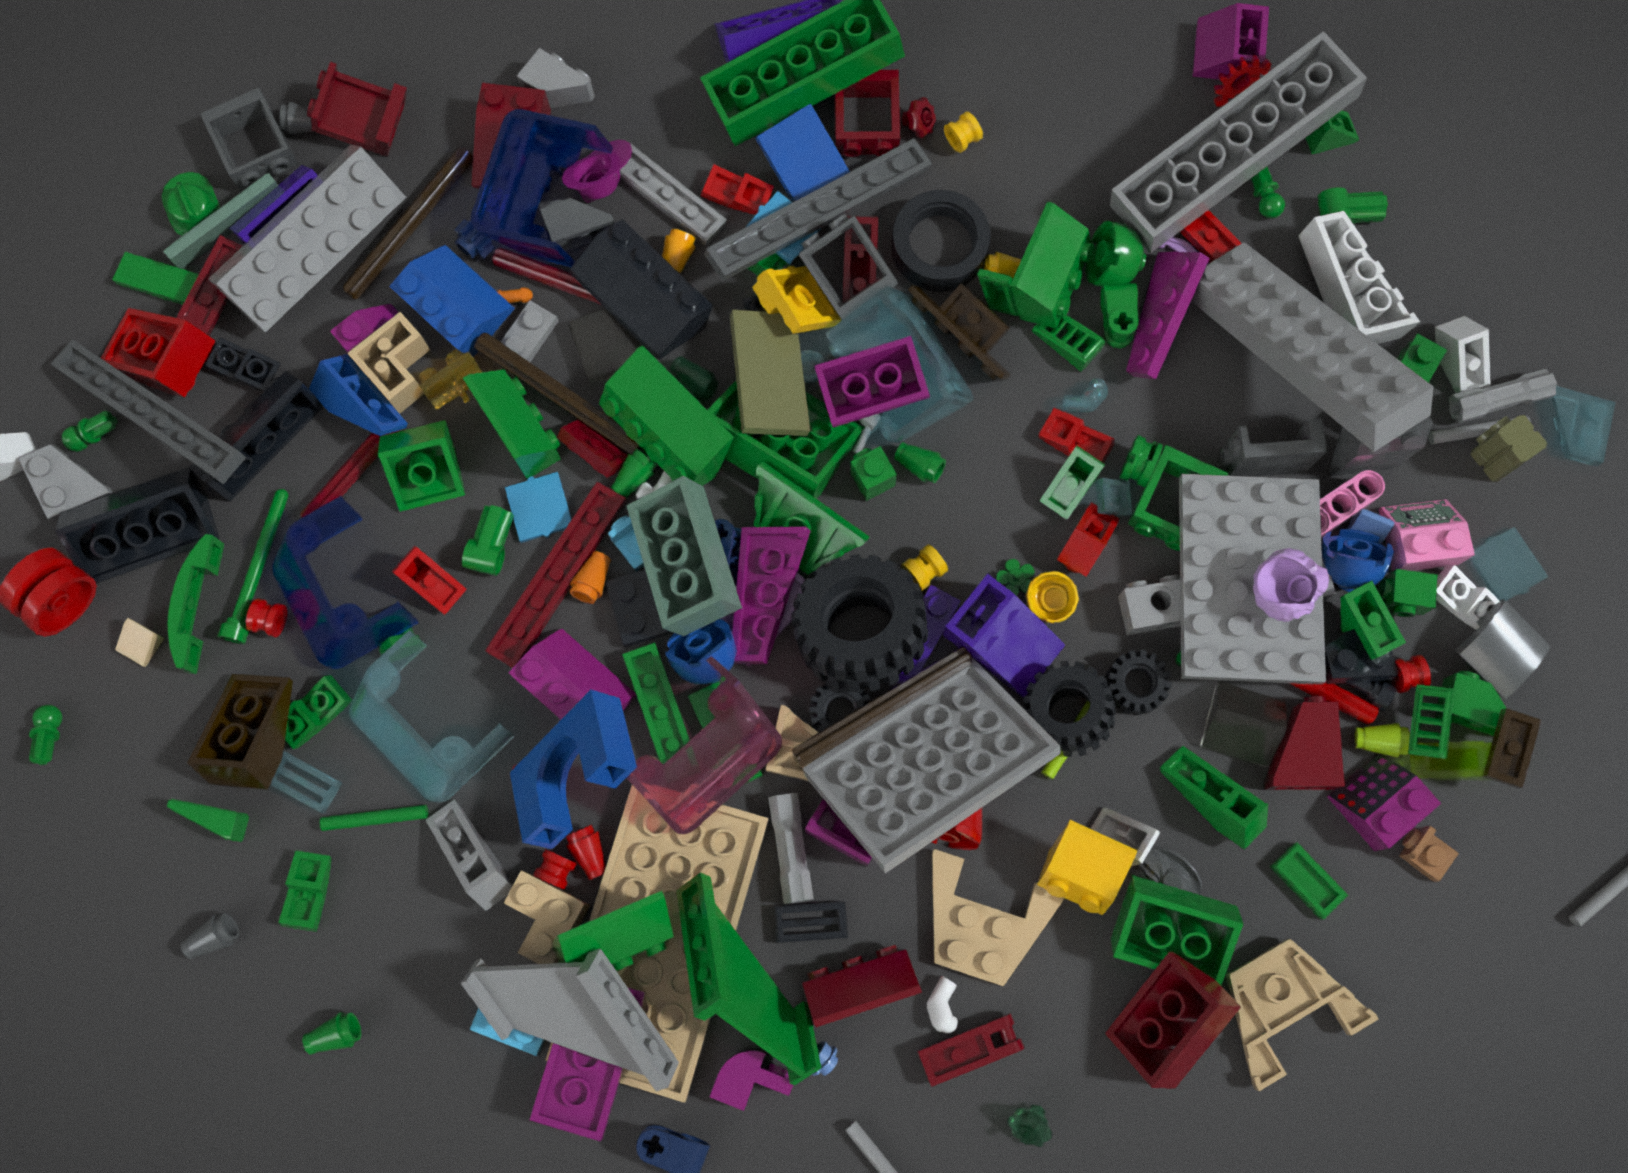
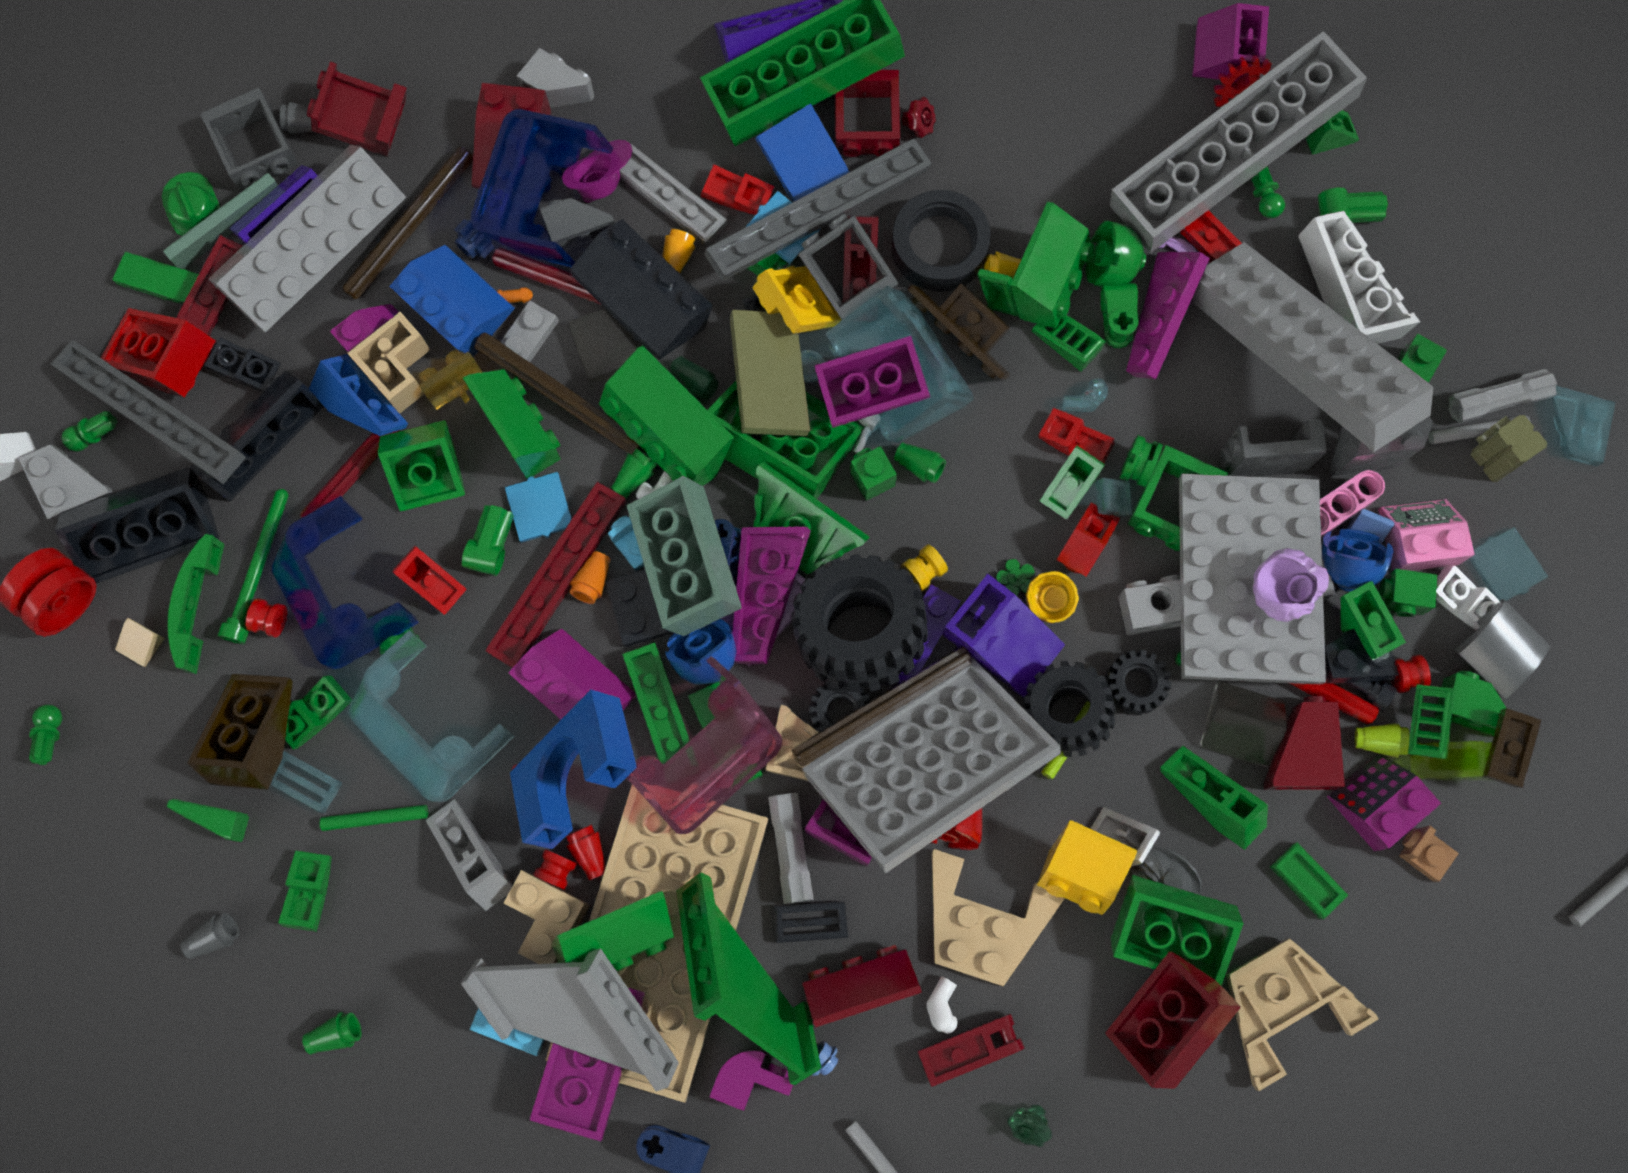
dark red plate [557,419,627,478] -> none
yellow wheel [944,111,983,153] -> none
white slope [1435,316,1490,393] -> none

